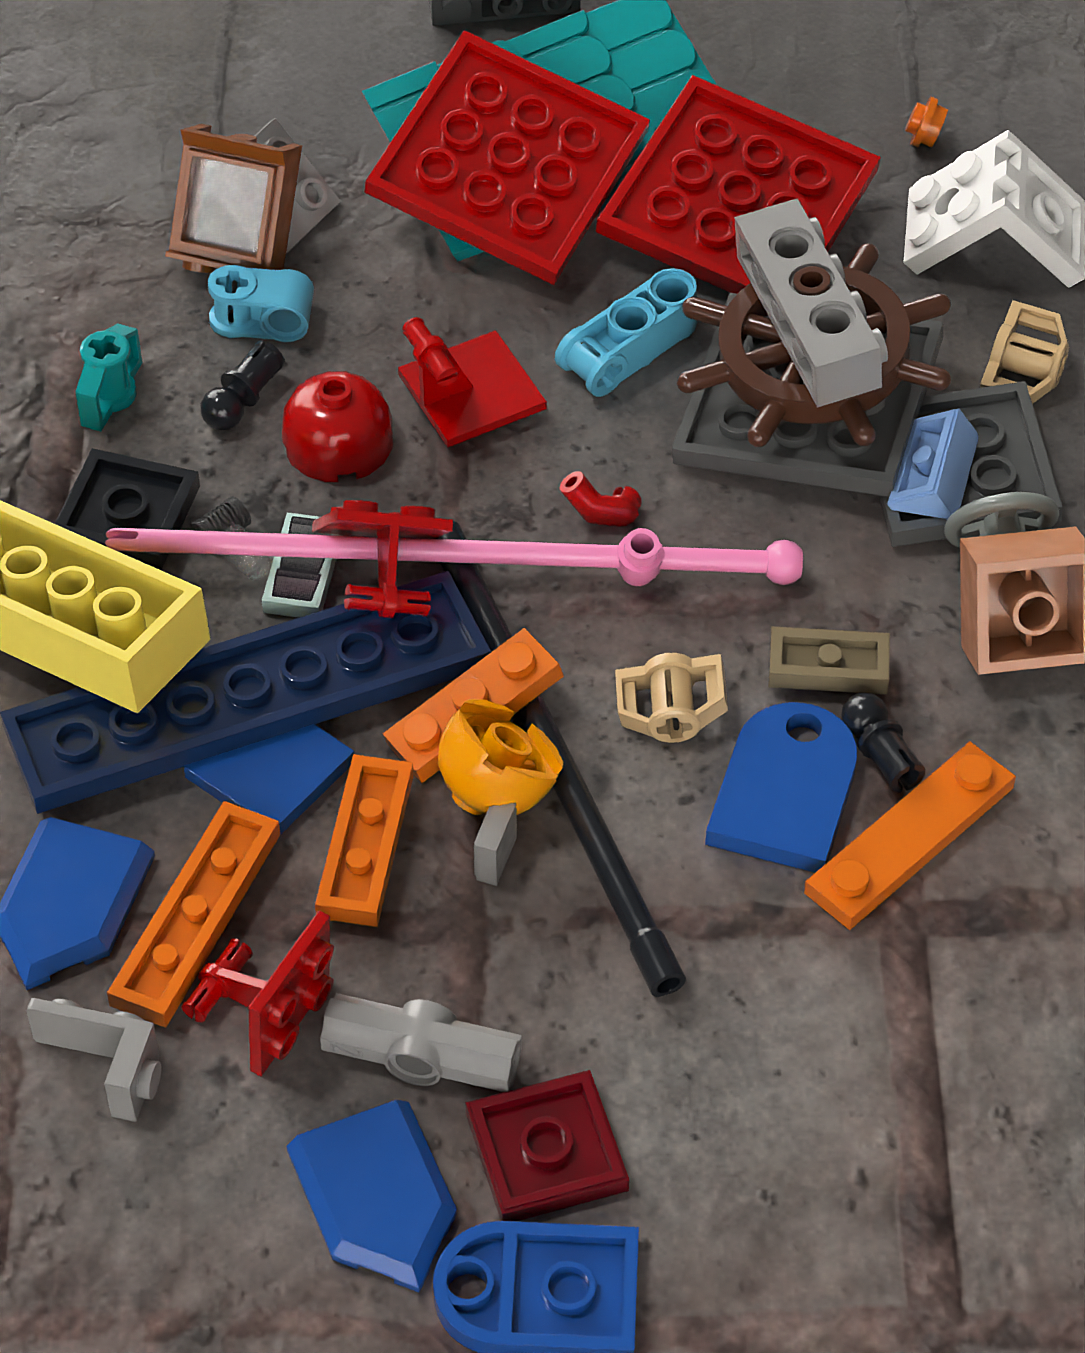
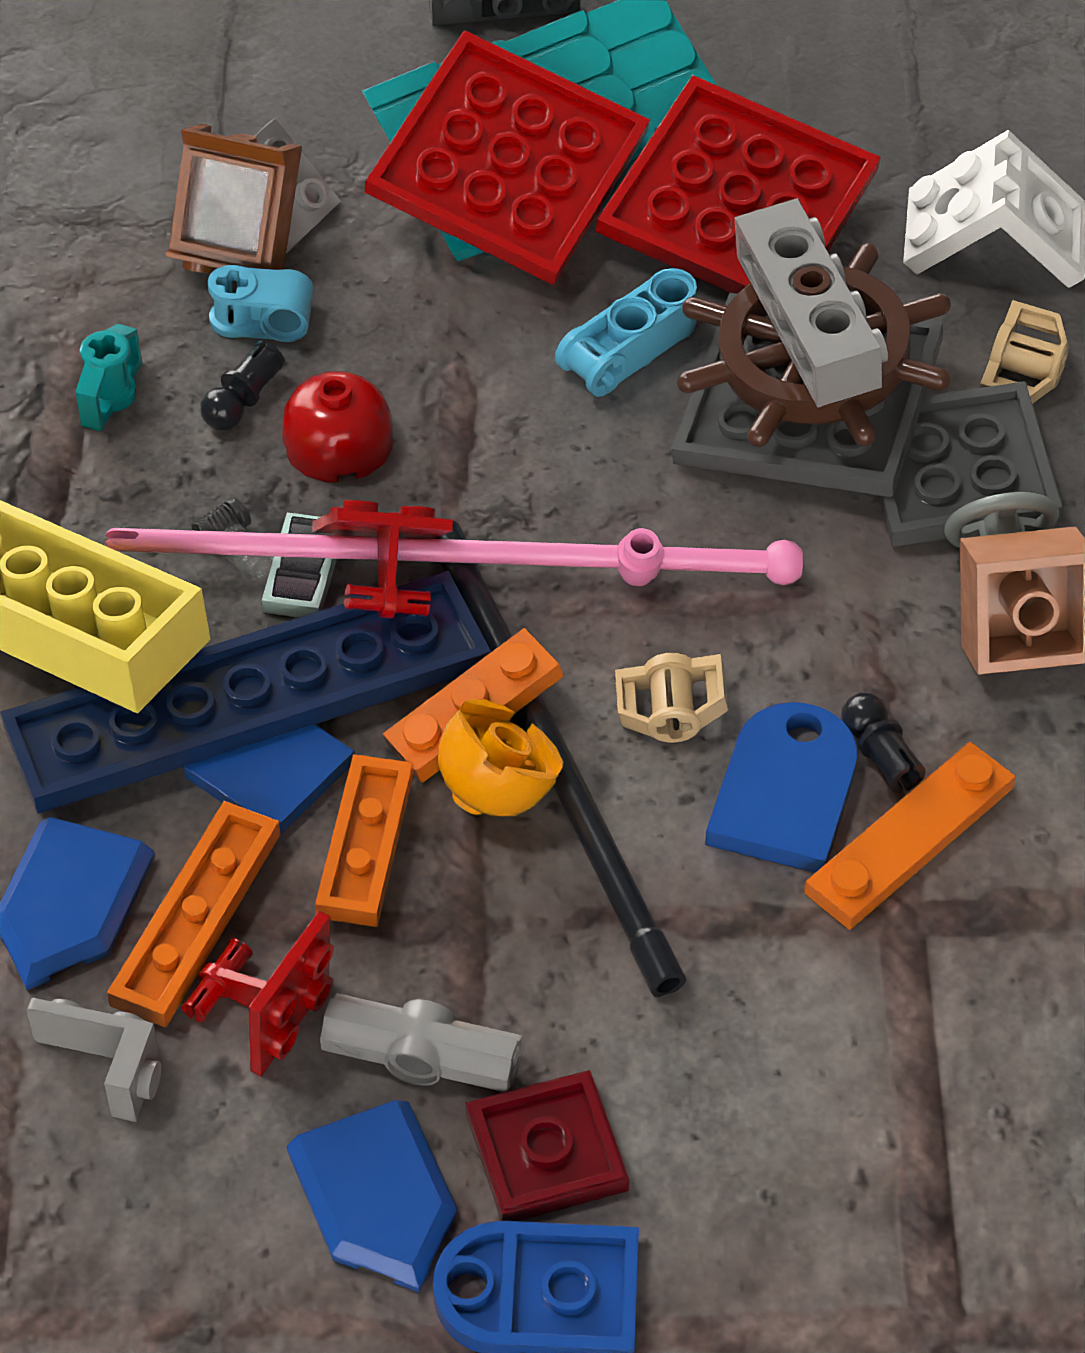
black plate [55,448,200,570] -> none
red plate [398,317,547,448] -> none
light grey tile [474,802,517,886] -> none
red arm [559,471,642,527] -> none
dark tan plate [768,626,890,694] -> none
light blue slope [887,408,978,519] -> none
orange plate [905,96,948,148] -> none

